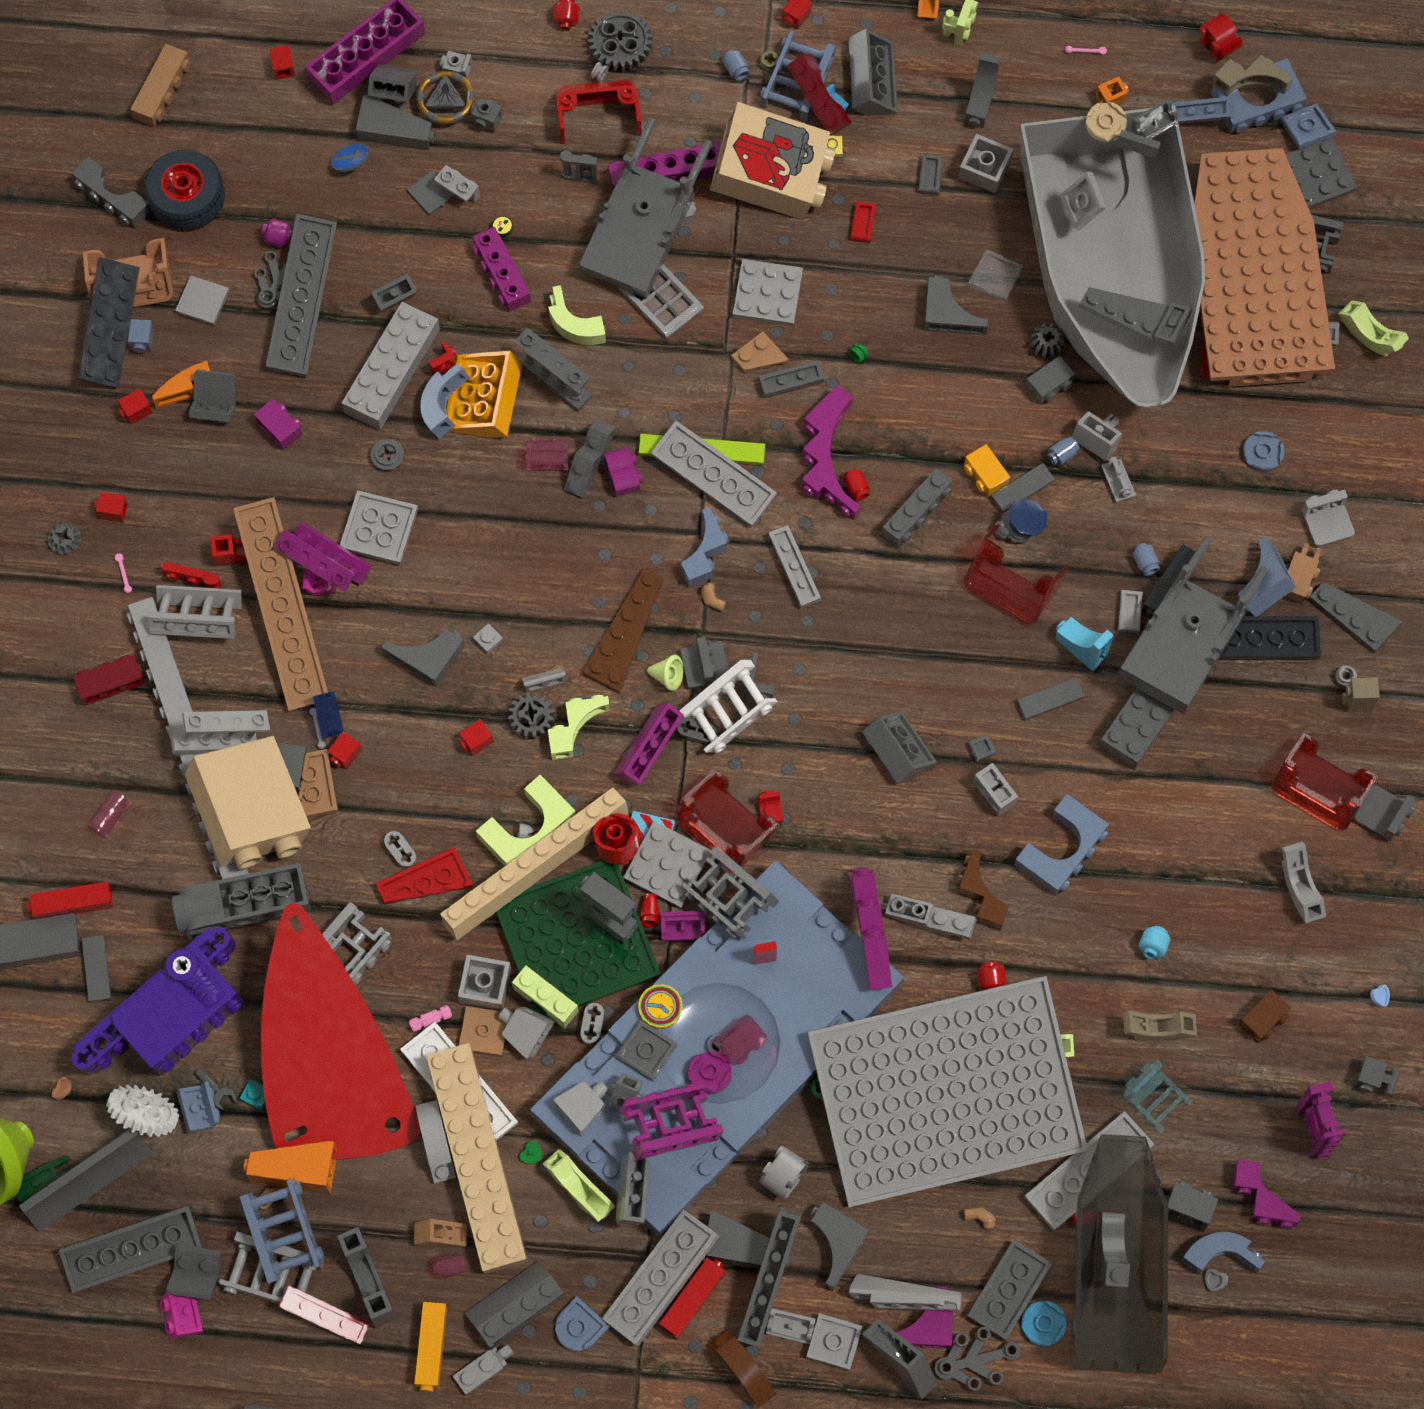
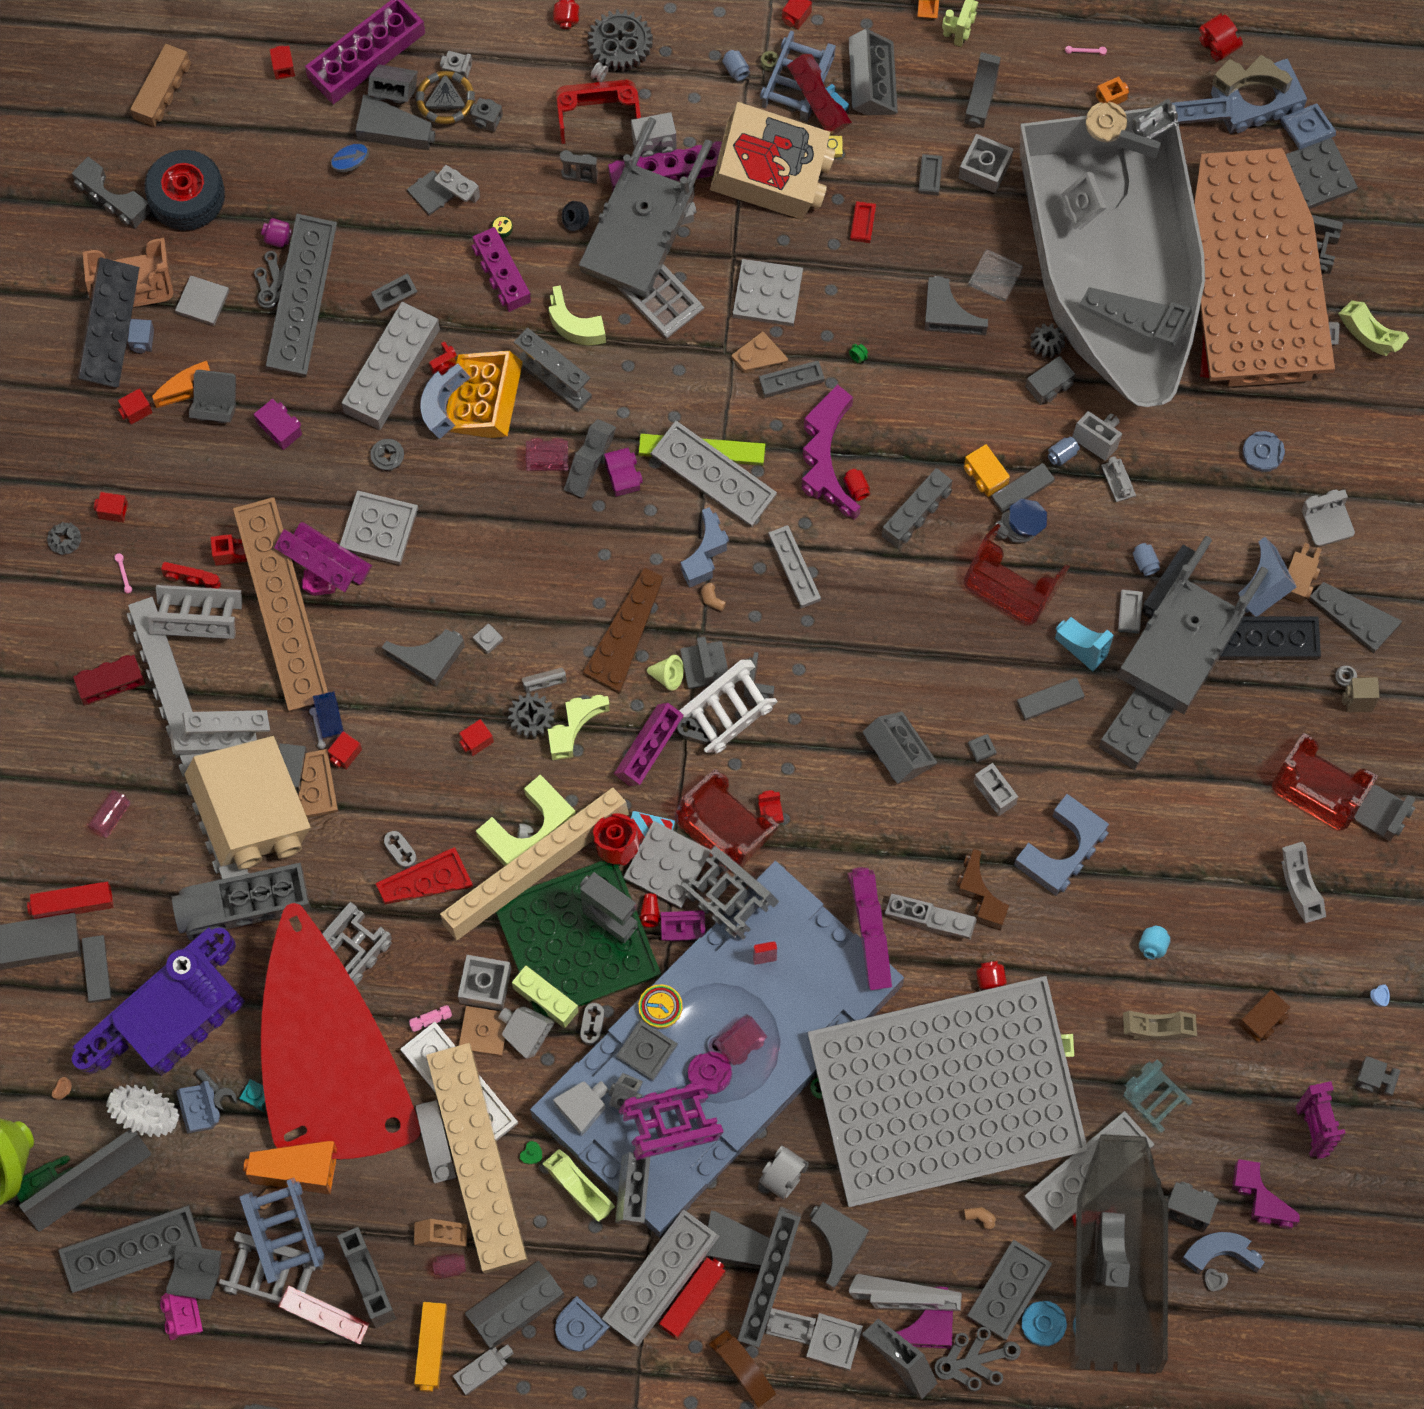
none -> black plate [562,201,589,231]
none -> light grey brick [631,112,677,157]

